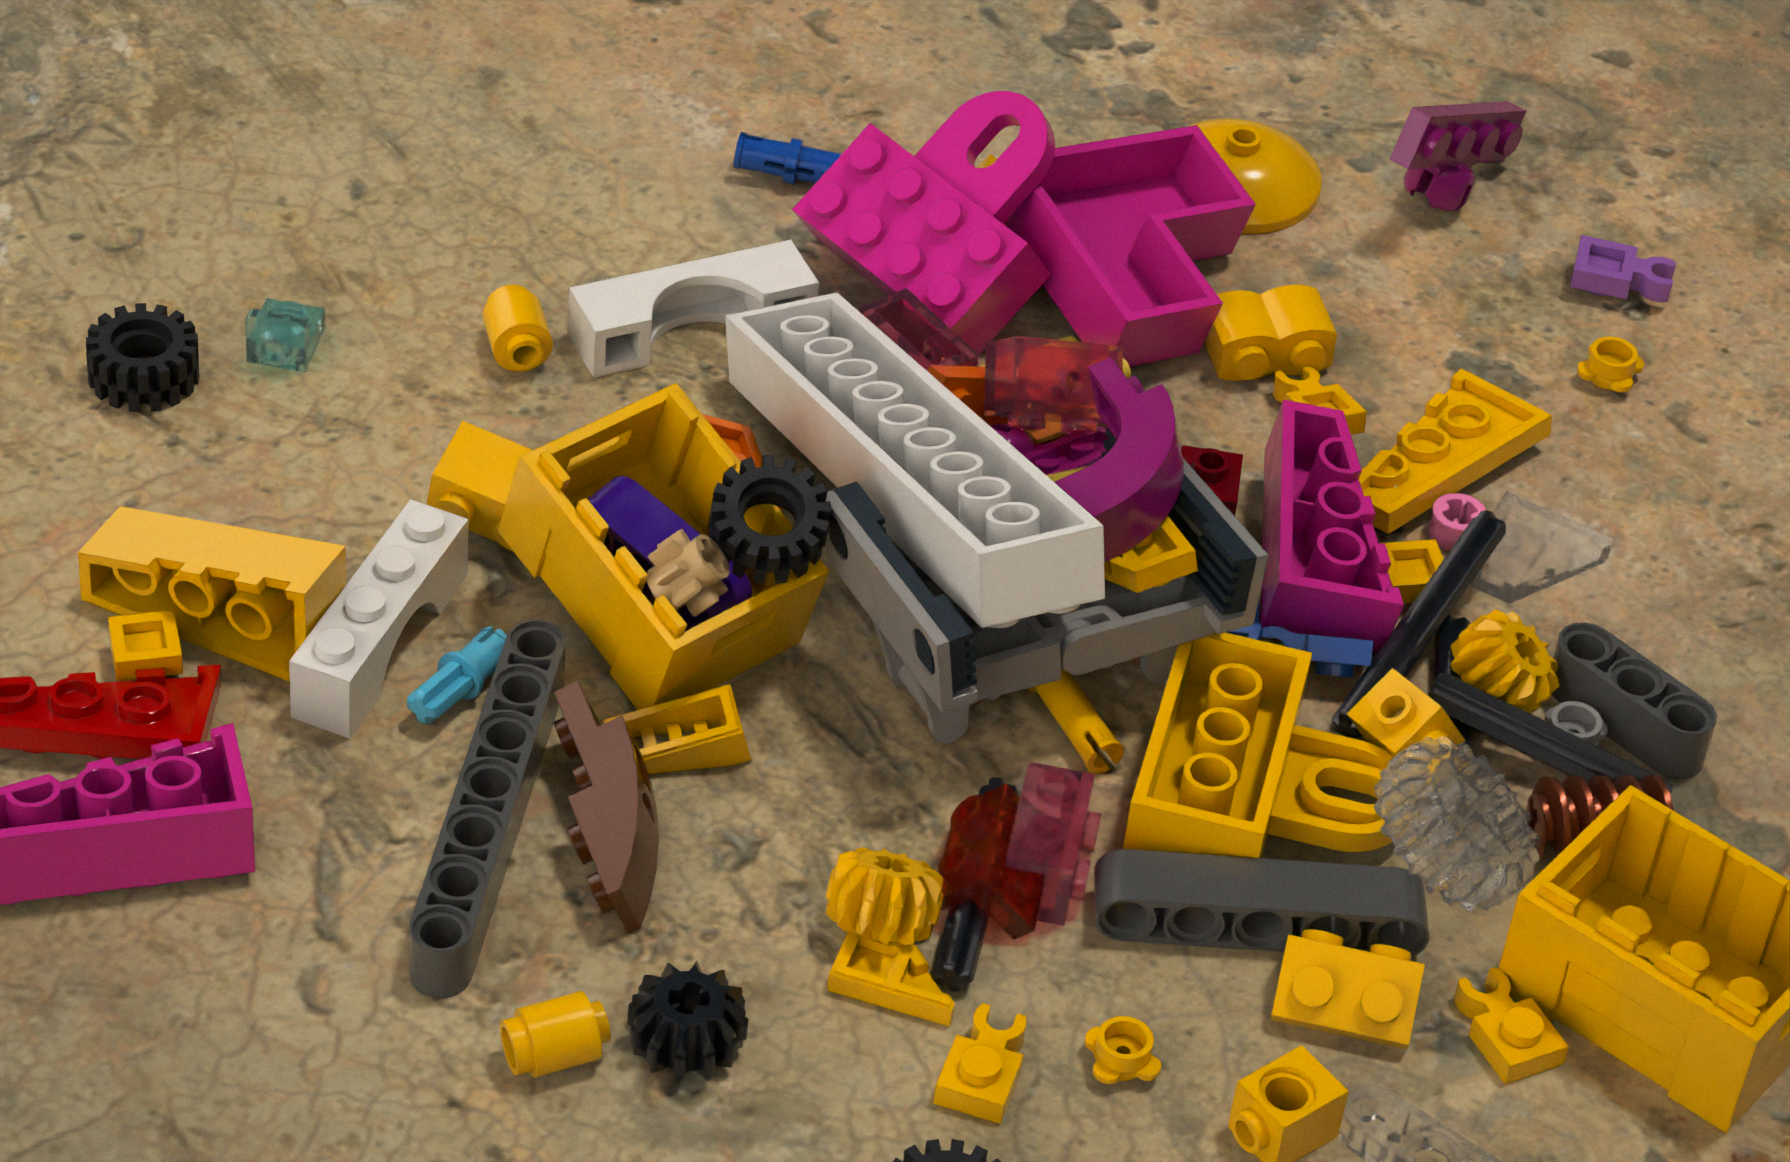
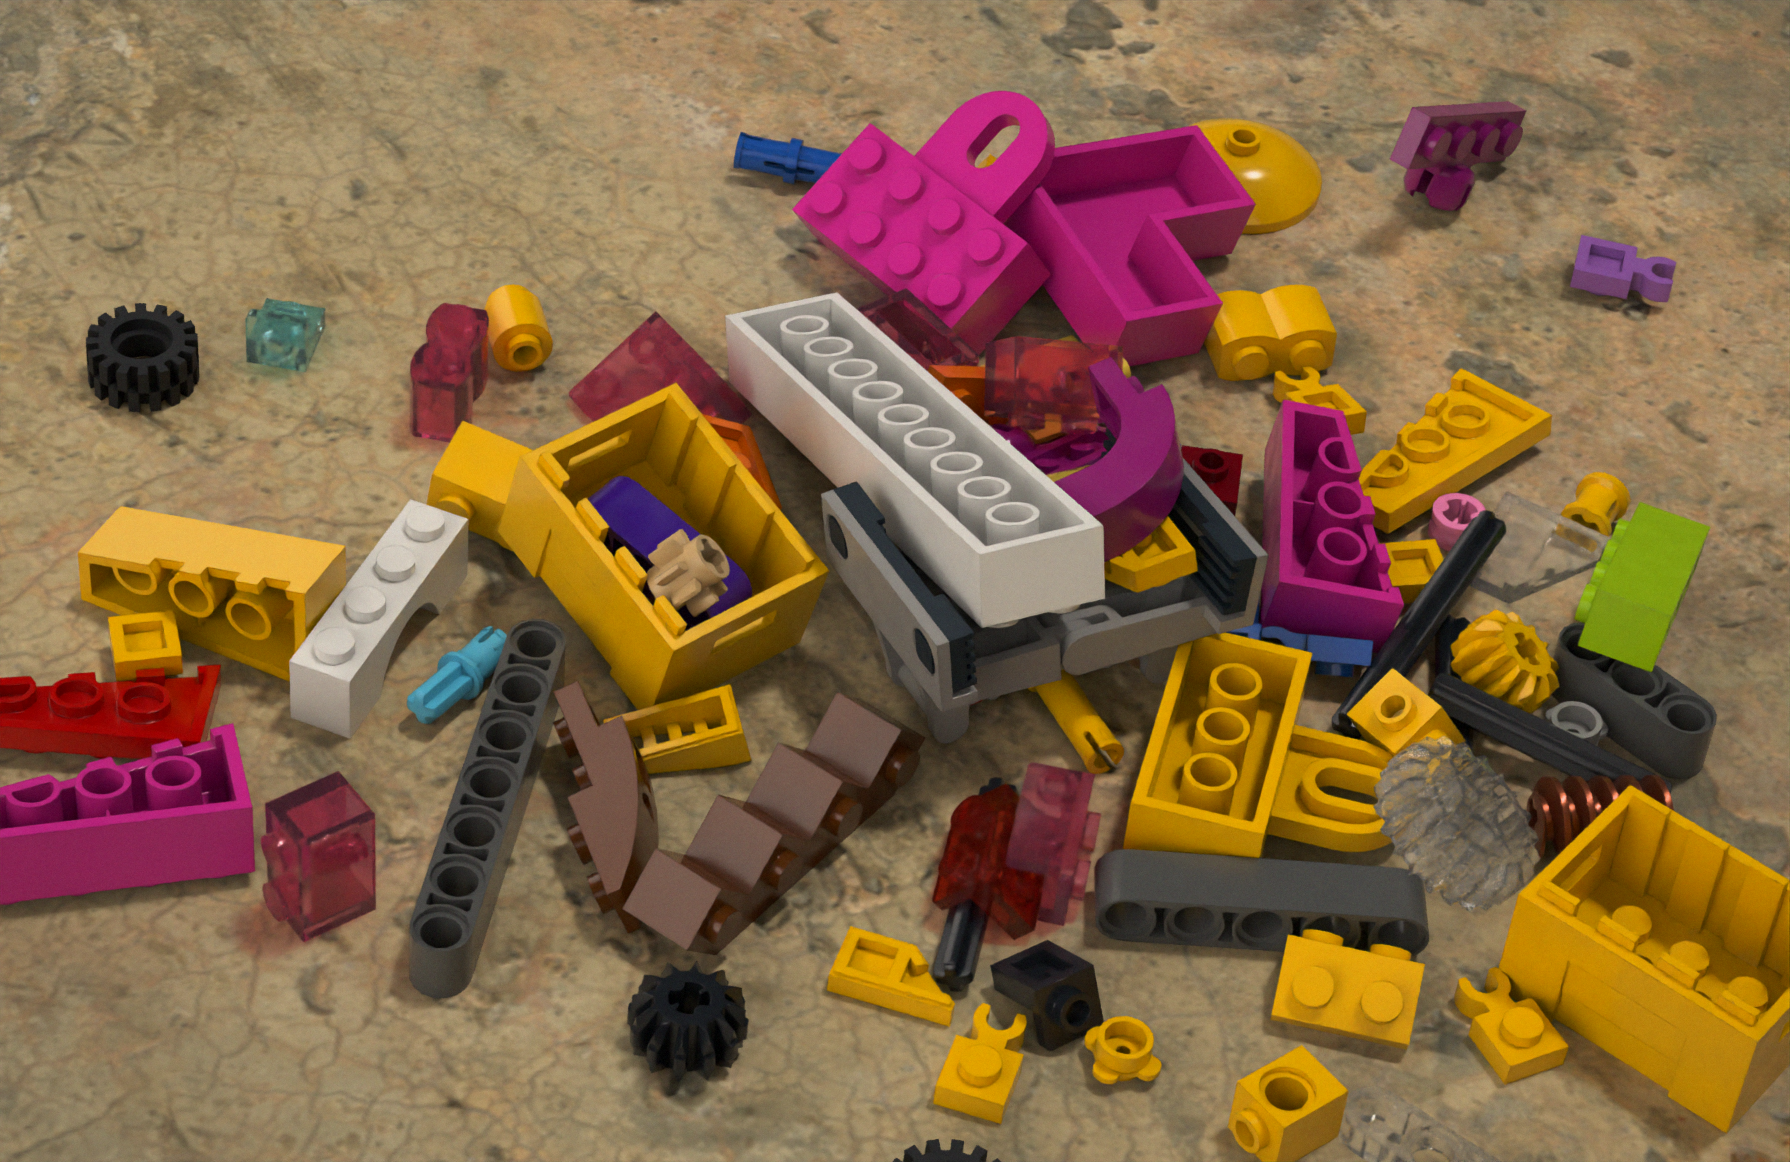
yellow brick [499,990,611,1078] -> none
white arch [568,240,819,378] -> none
black tyre [708,455,831,584] -> none
yellow gear [825,847,943,945] -> none
yellow plate [1577,336,1644,392] -> none
none -> clear pink brick [261,771,376,942]
none -> clear pink brick [410,303,489,443]
none -> clear pink bracket [569,311,752,424]
none -> reddish brown brick [622,692,925,955]
none -> black bracket [990,940,1104,1051]
none -> yellow bush [1556,472,1631,552]
none -> lime brick [1574,502,1710,672]

